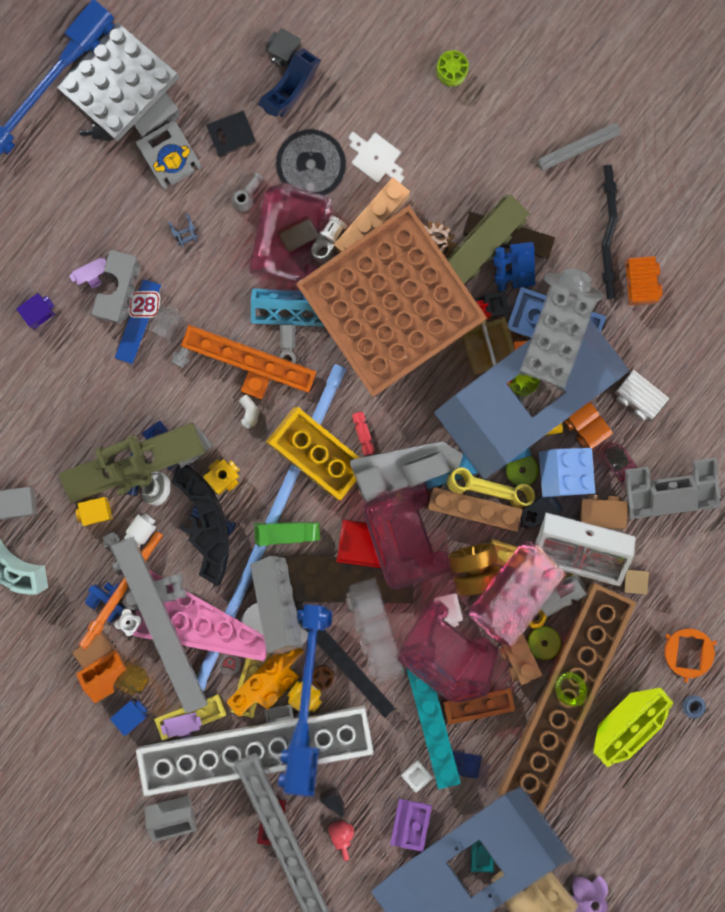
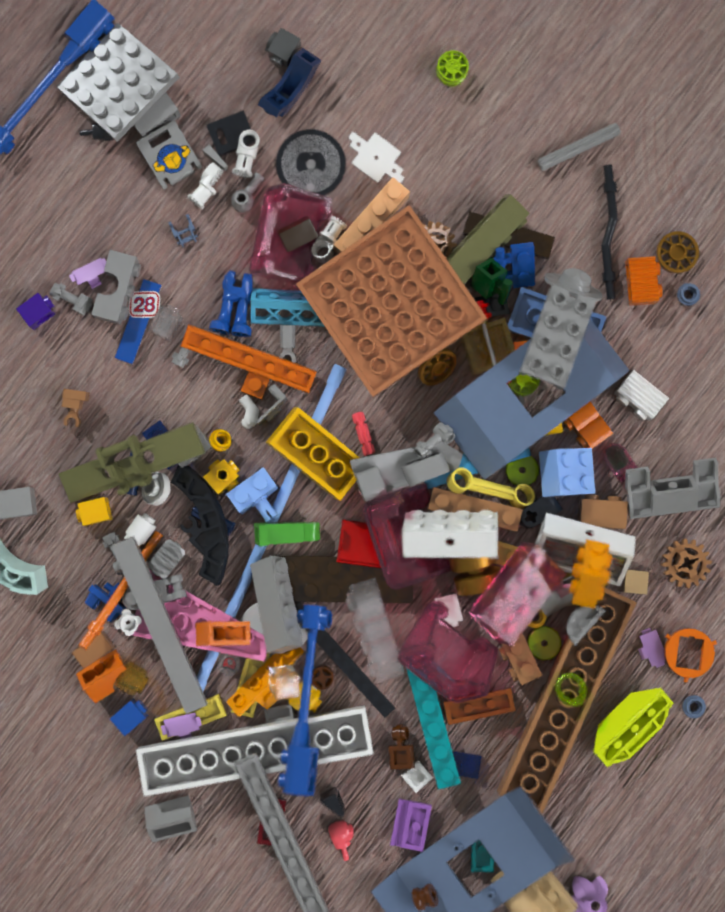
none -> light grey bar [50,283,93,316]
none -> medium nougat piece [62,389,90,427]
none -> light grey gear [148,539,185,579]
none -> white connector [187,163,223,210]
none -> orange arch [196,621,250,646]
none -> light grey piece [203,145,228,171]
none -> blue piece [209,270,253,337]
none -> yellow plate [209,429,231,452]
none -> light blue brick [226,467,279,523]
none -> white connector [232,130,259,178]
none -> light grey piece [256,384,287,426]
none -> clear brick [269,665,299,700]
none -> reddish brown plate [388,724,415,770]
none -> white brick [402,510,498,558]
none -> reddish brown wheel [412,883,438,911]
none -> light grey bar [414,422,455,459]
none -> pearl gold wheel [418,348,457,386]
none -> dark green brick [471,257,512,305]
none -> light grey plate [566,606,606,646]
none -> light orange brick [569,539,612,609]
none -> lavender piece [638,628,665,668]
none -> pearl gold wheel [656,231,699,274]
none -> medium nougat gear [660,539,712,588]
none -> sand blue plate [677,283,700,306]

